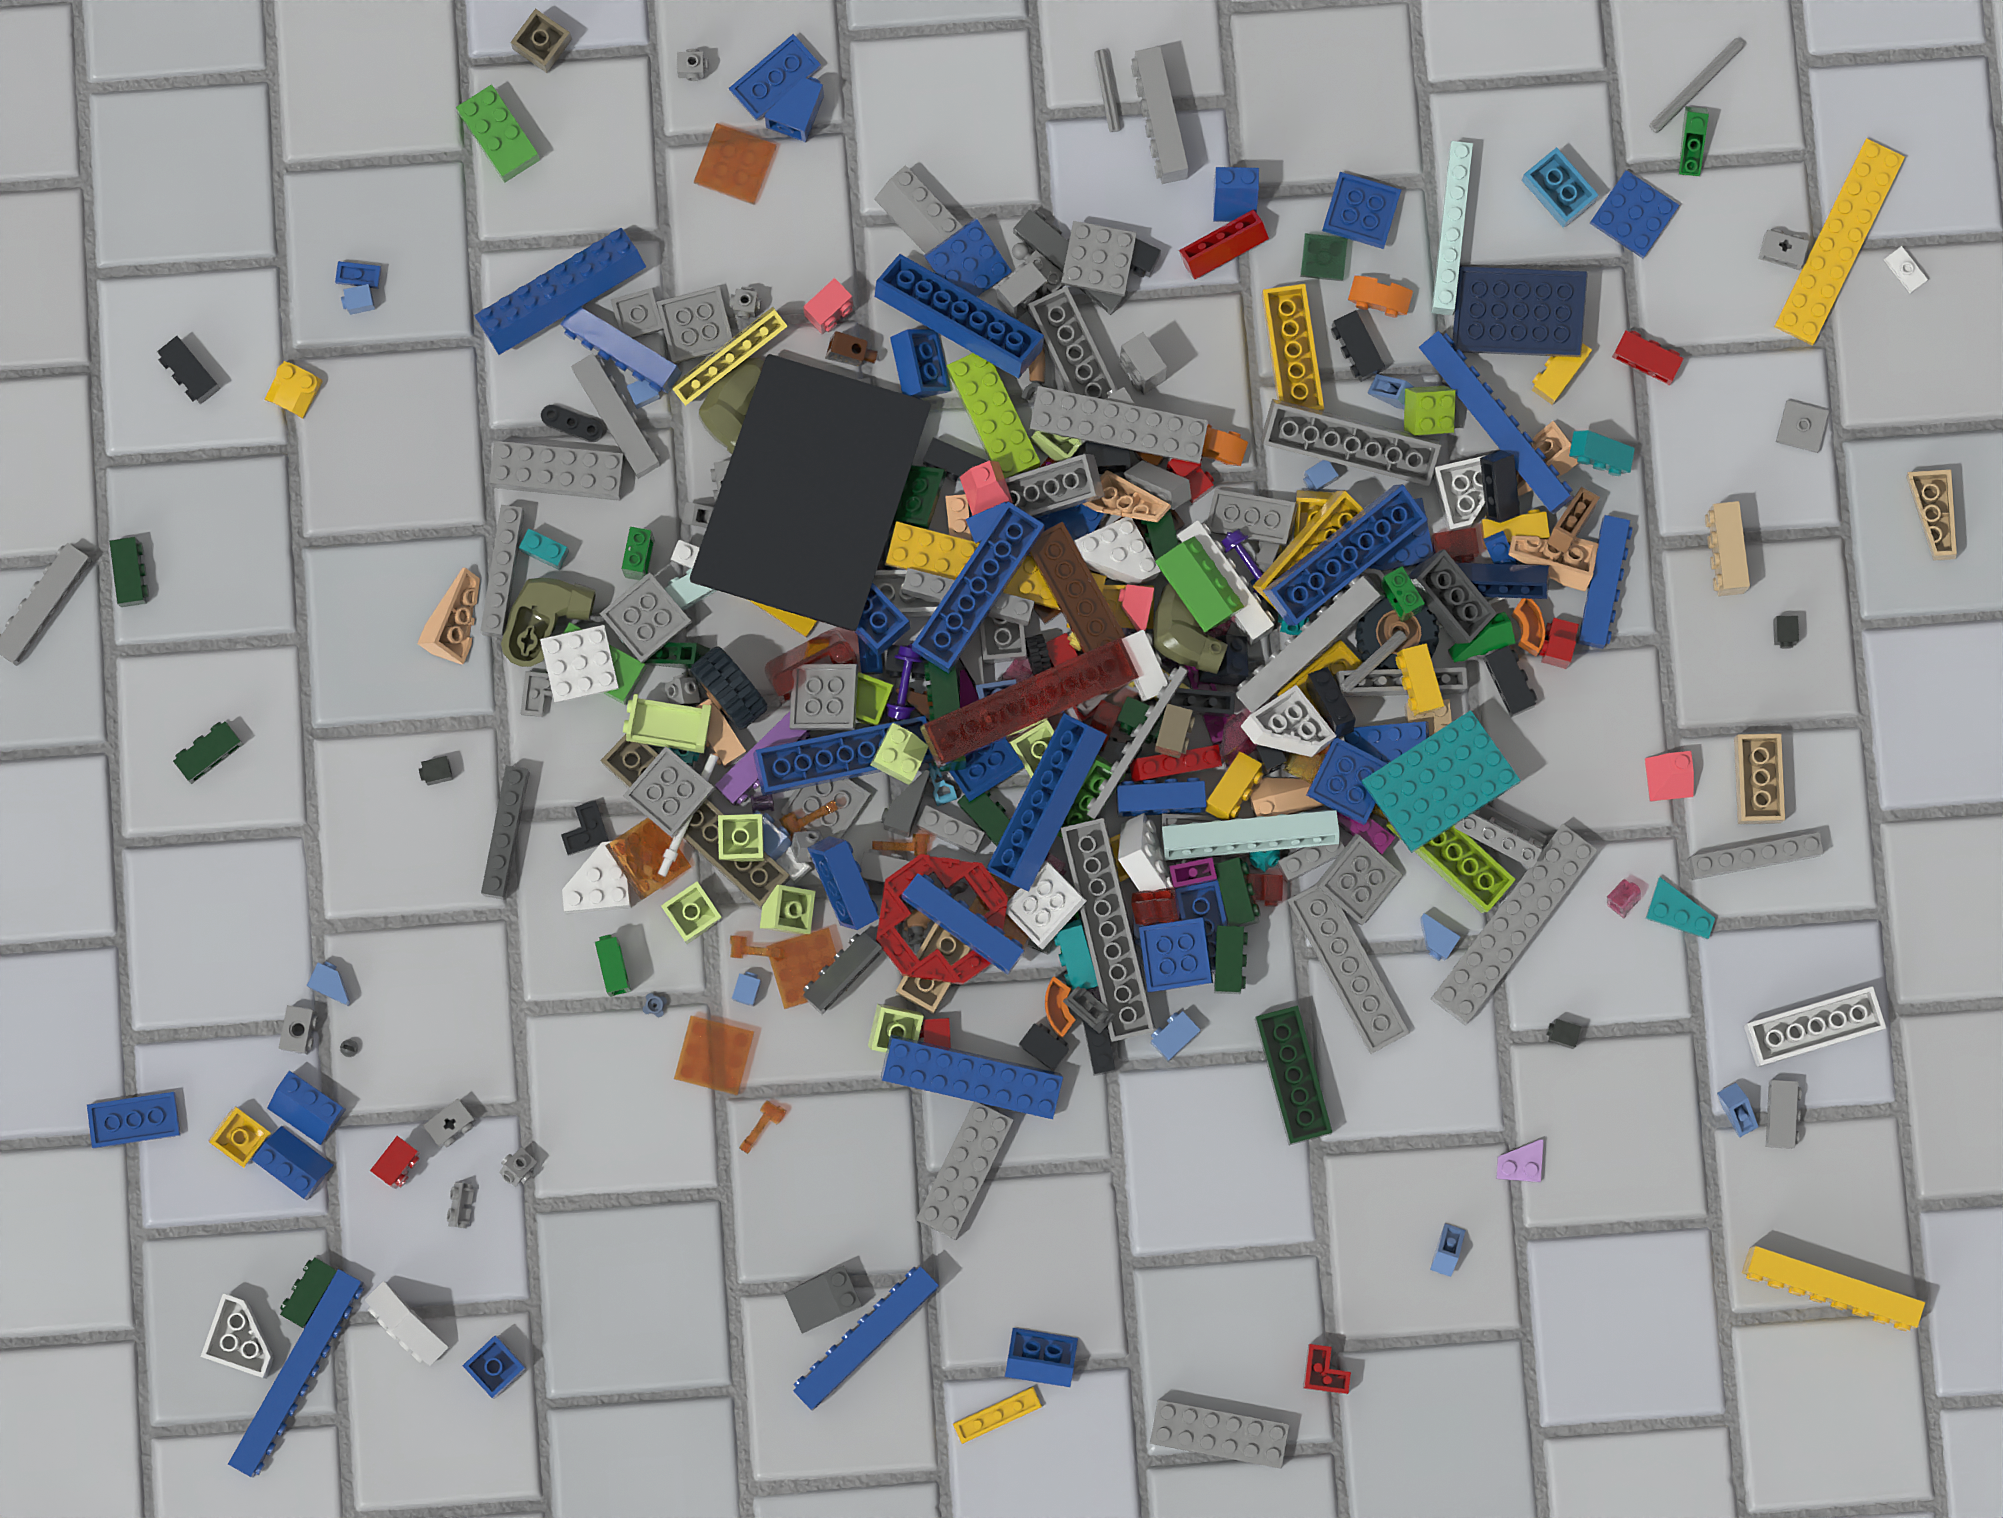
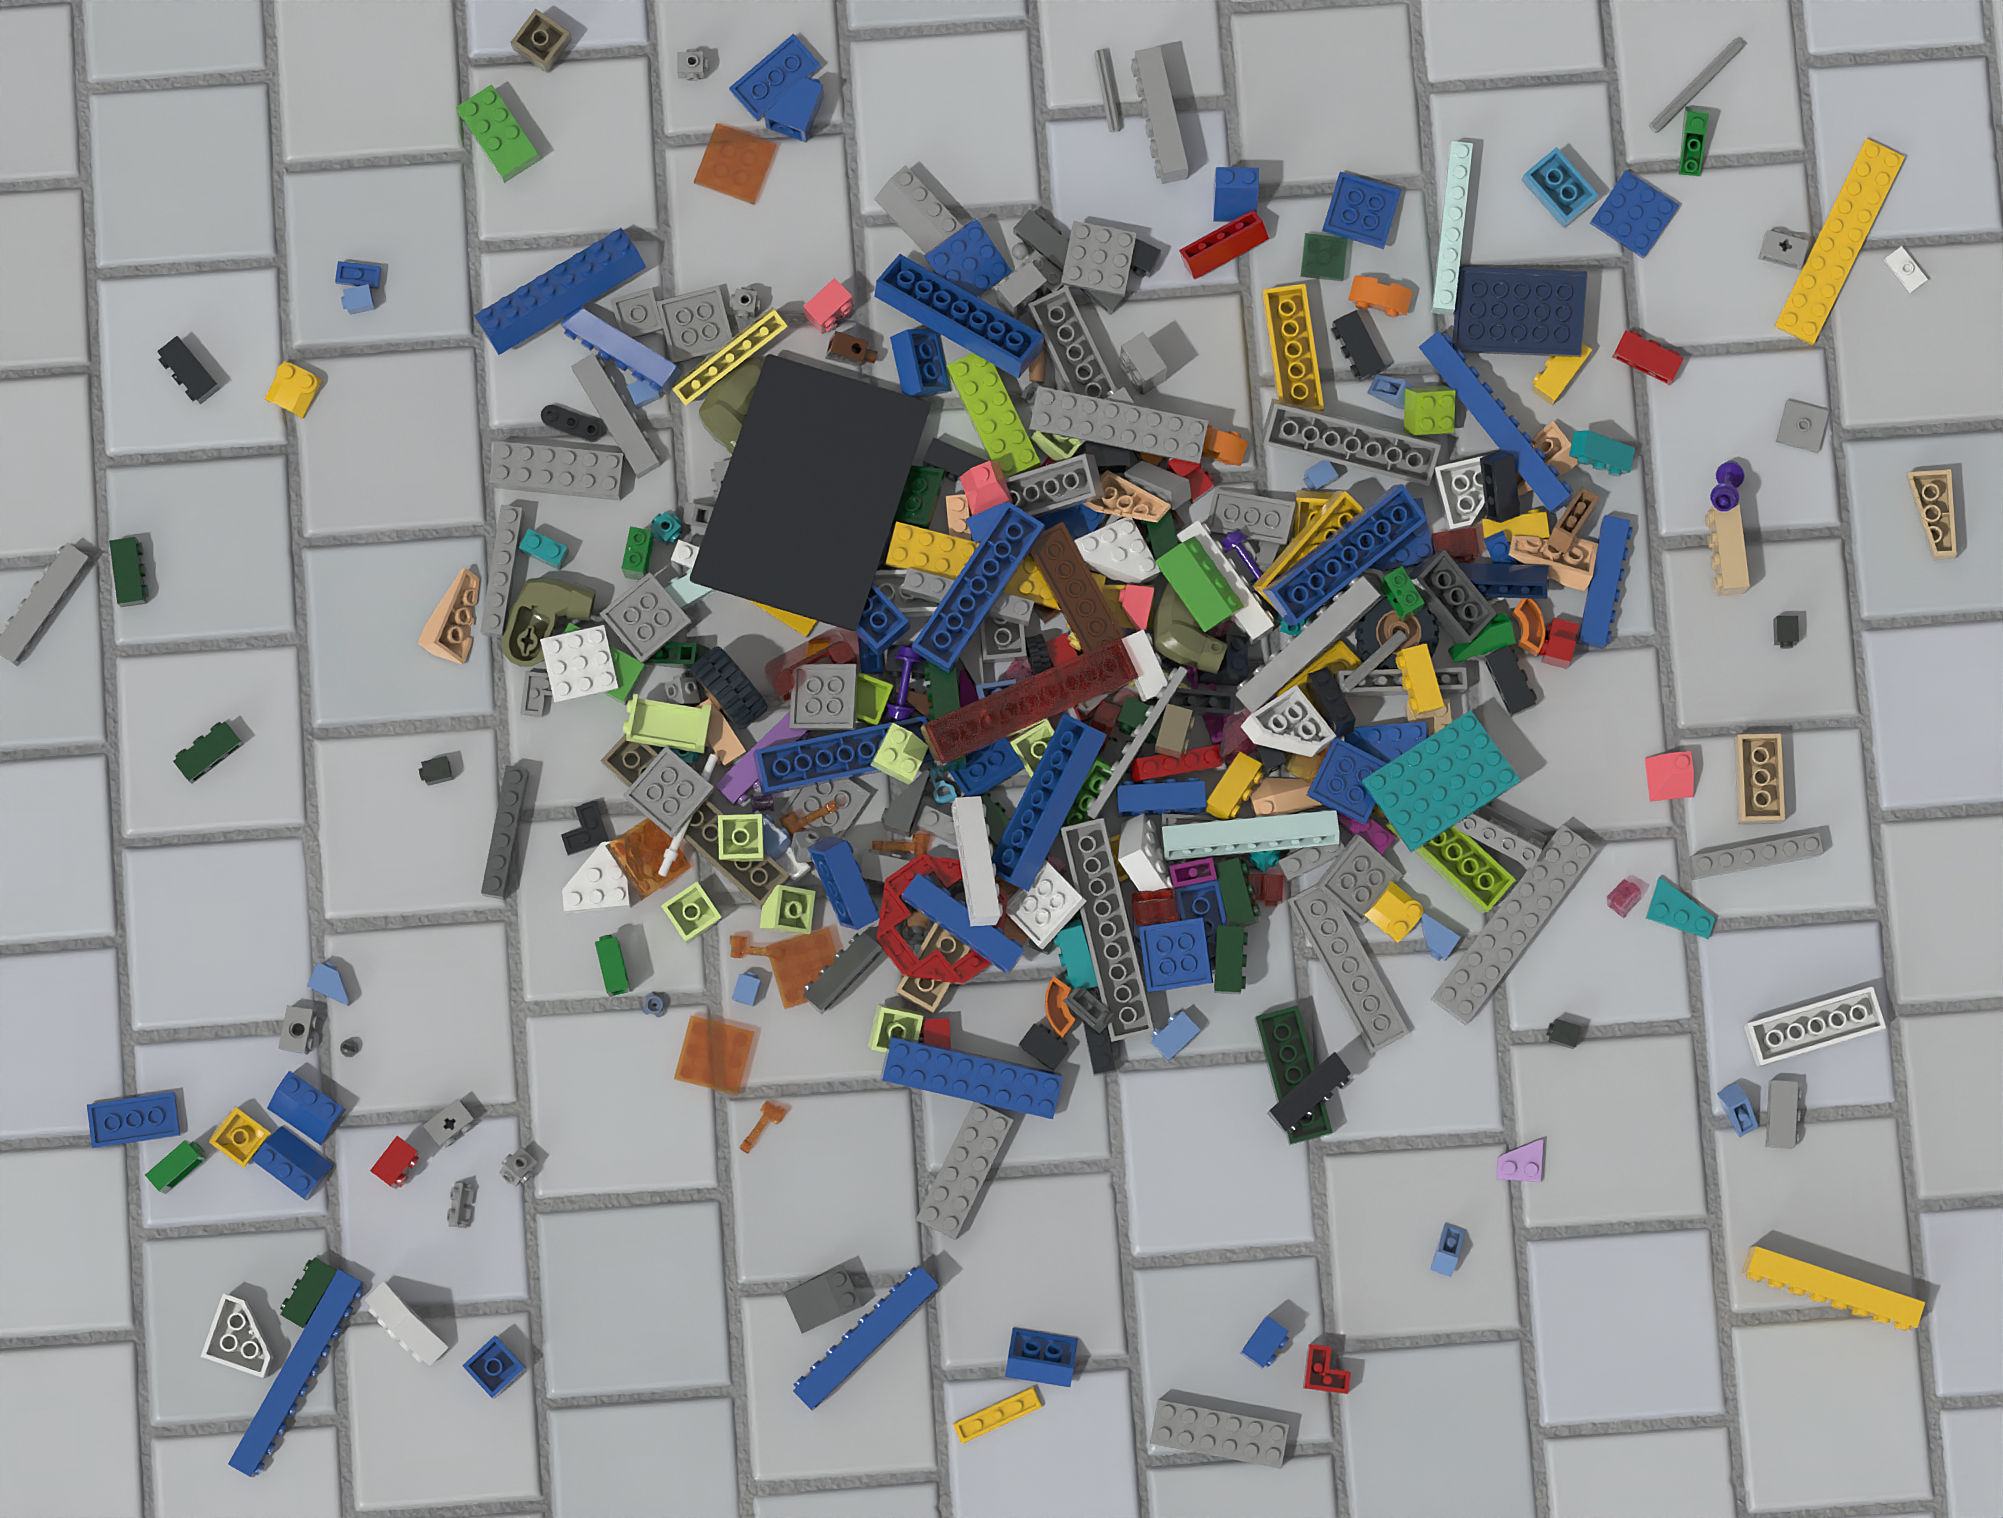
none -> green window [145,1140,206,1194]
none -> teal brick [650,511,683,546]
none -> white brick [951,796,1003,926]
none -> blue brick [1240,1316,1289,1369]
none -> black slope [1267,1052,1351,1133]
none -> yellow slope [1363,881,1424,943]
none -> dark purple piece [1710,461,1745,511]

